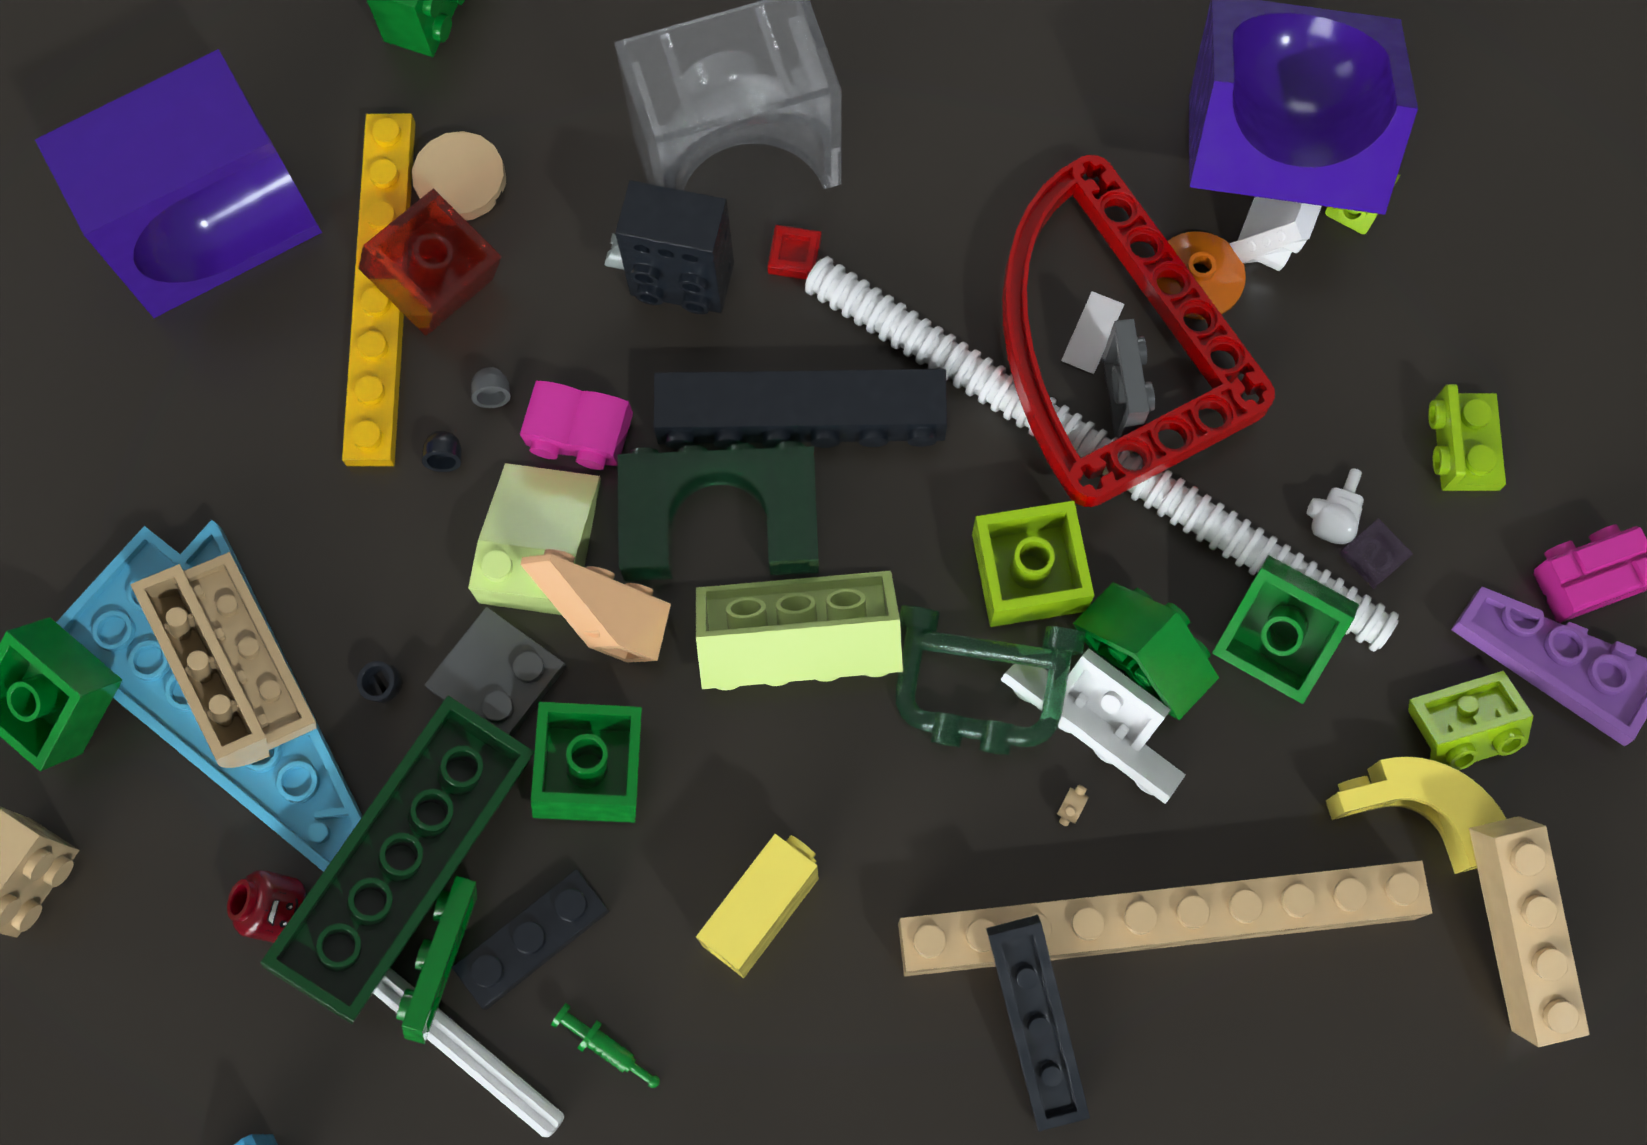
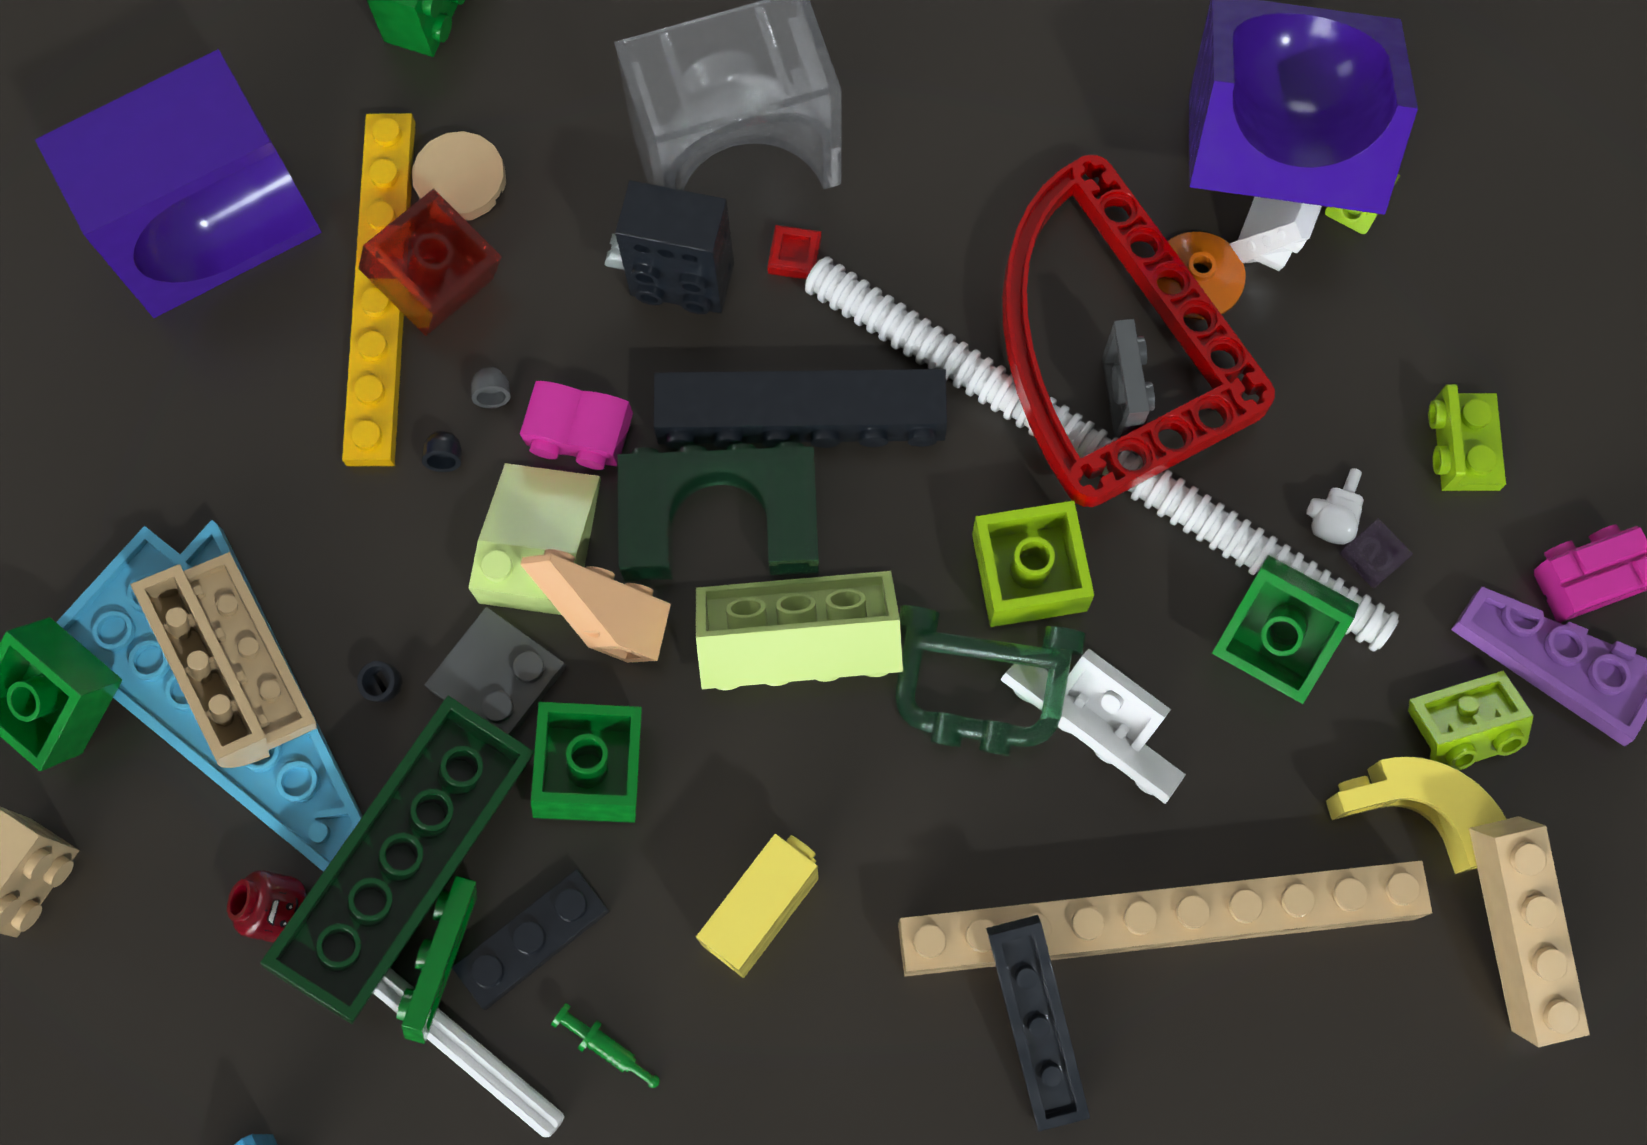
tan piece [1057,785,1089,826] -> none
white sticker [1061,291,1124,374] -> none
green brick [1073,582,1219,720] -> none

